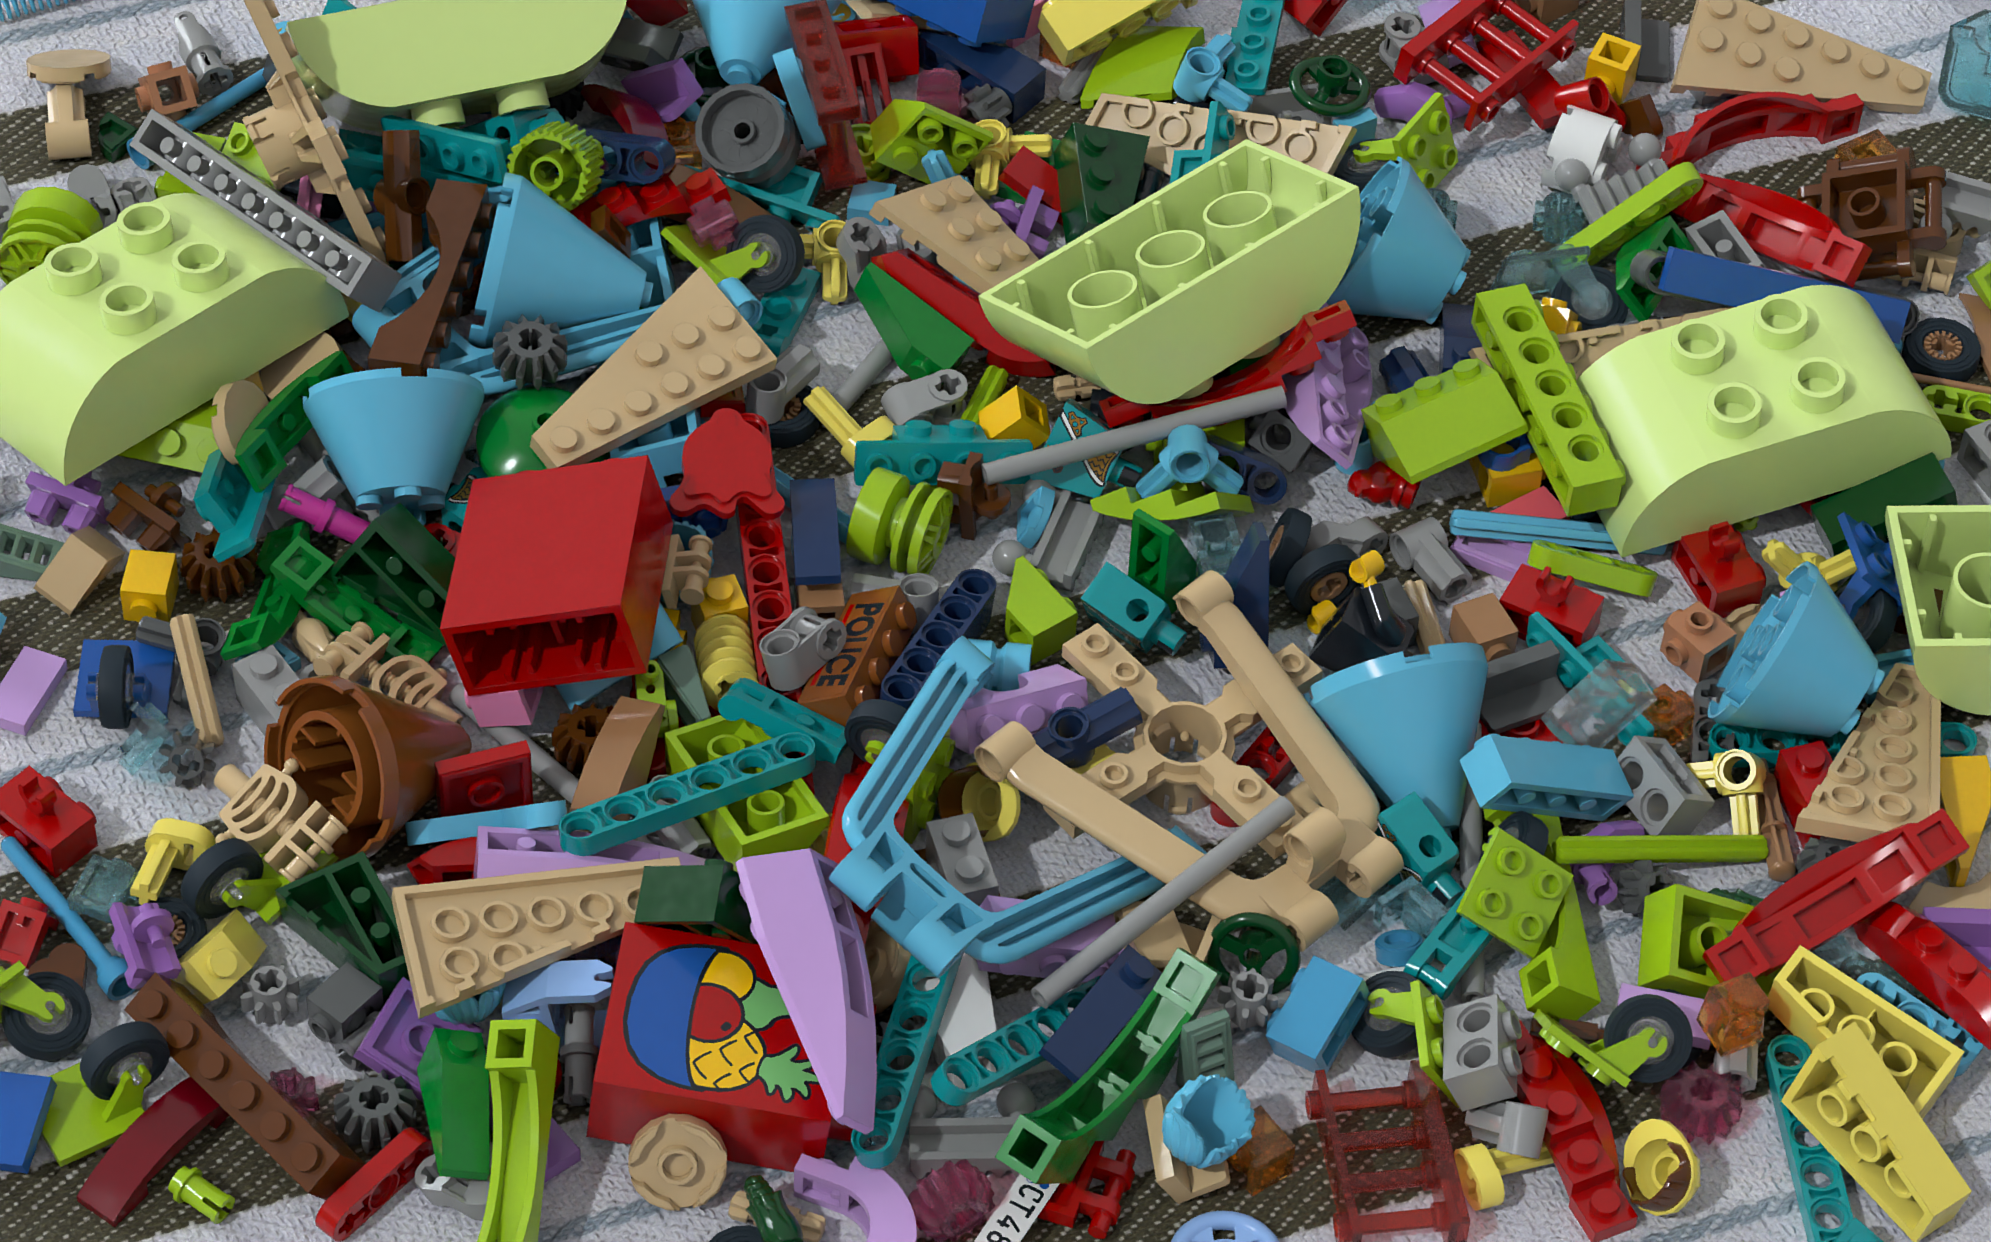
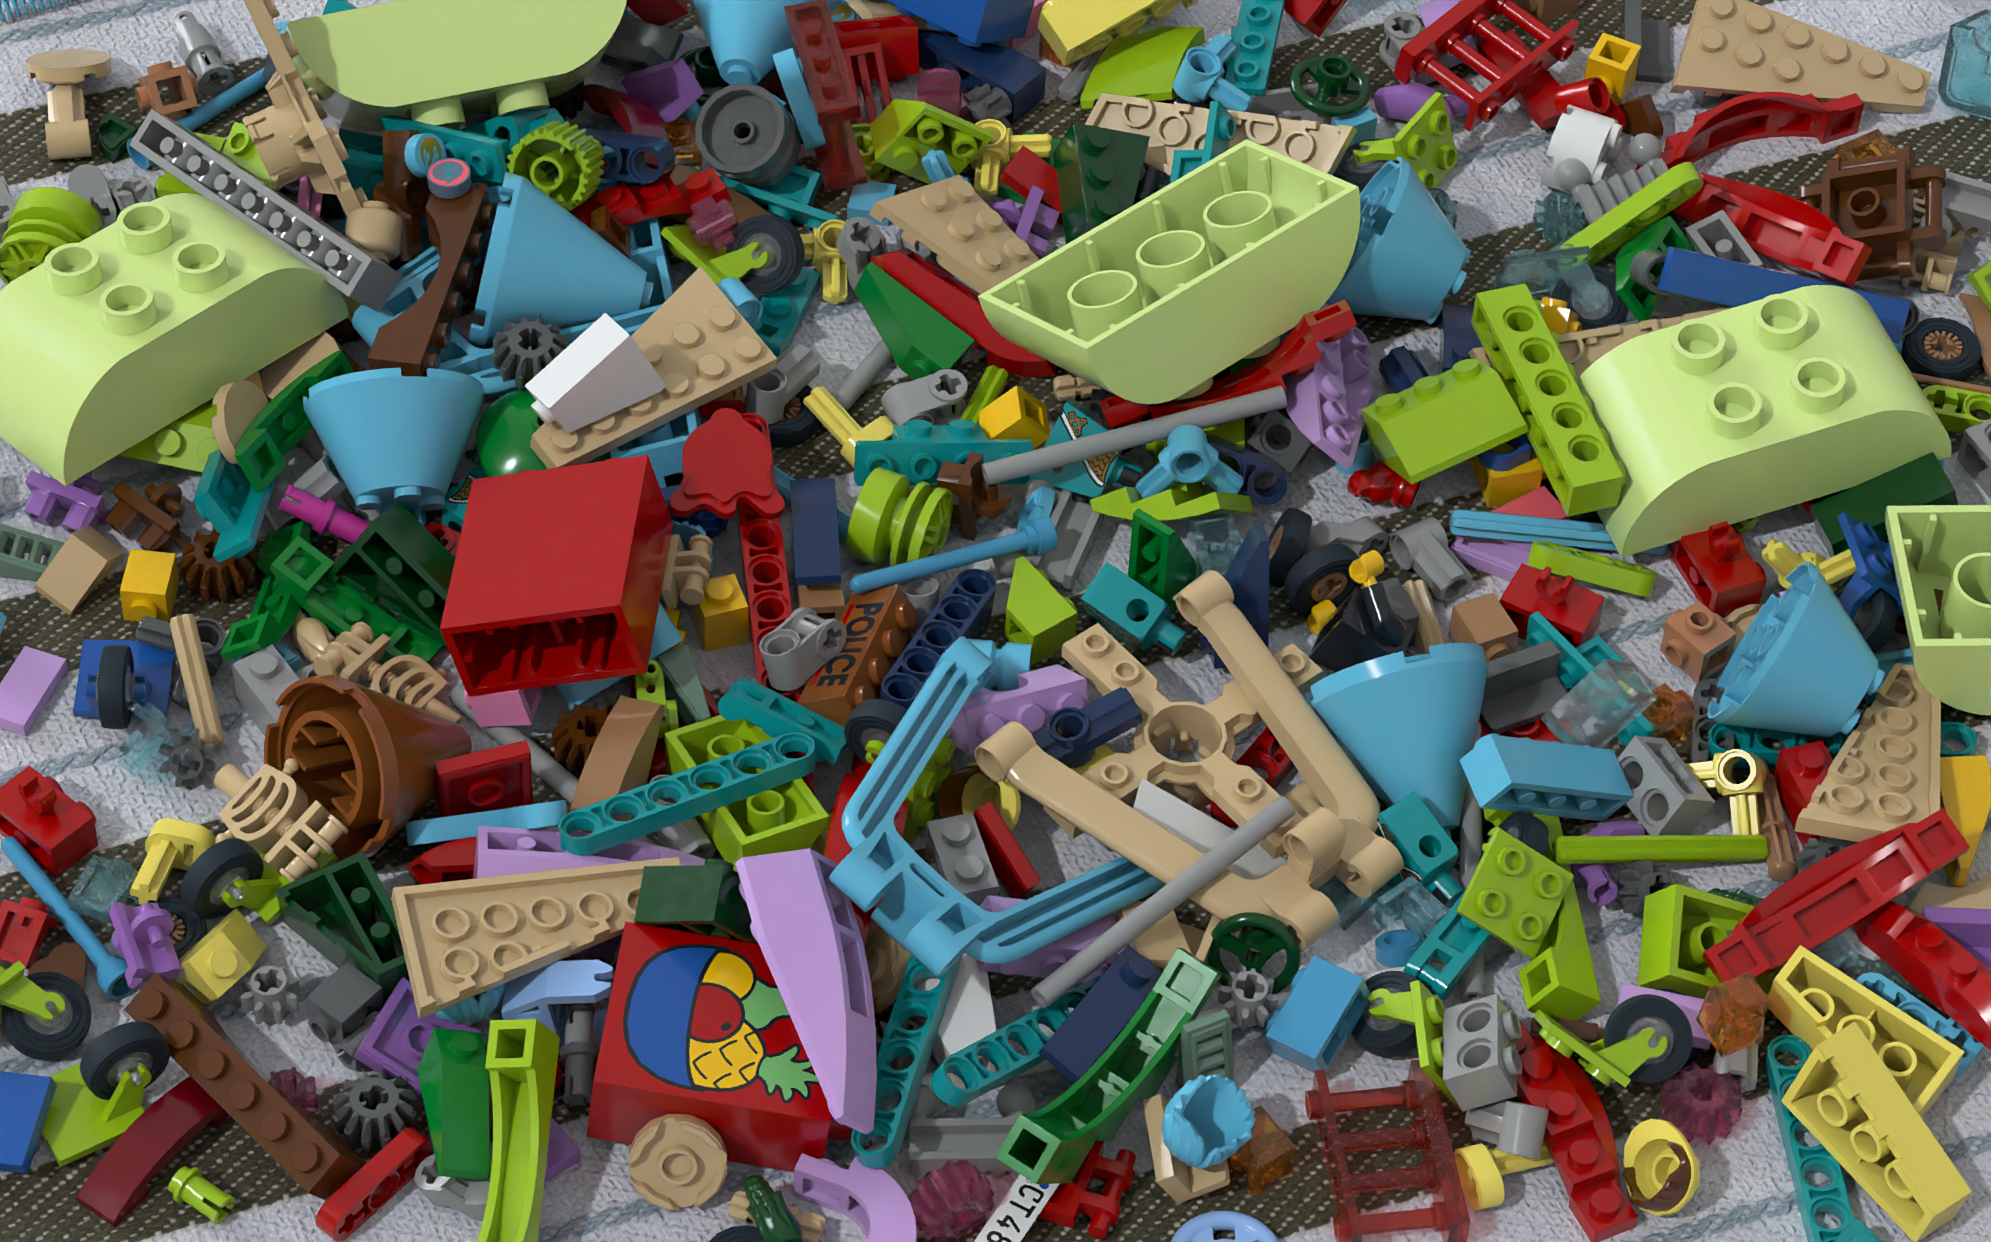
light yellow piece [694,614,758,711] -> none
none -> tan head [345,201,403,265]
none -> medium azure tile [404,133,447,178]
none -> sand blue tile [427,158,472,199]
none -> white slope [525,313,667,434]
none -> dark azure piece [849,516,1058,594]
none -> red tile [973,801,1041,899]
none -> white sticker [1133,778,1287,880]

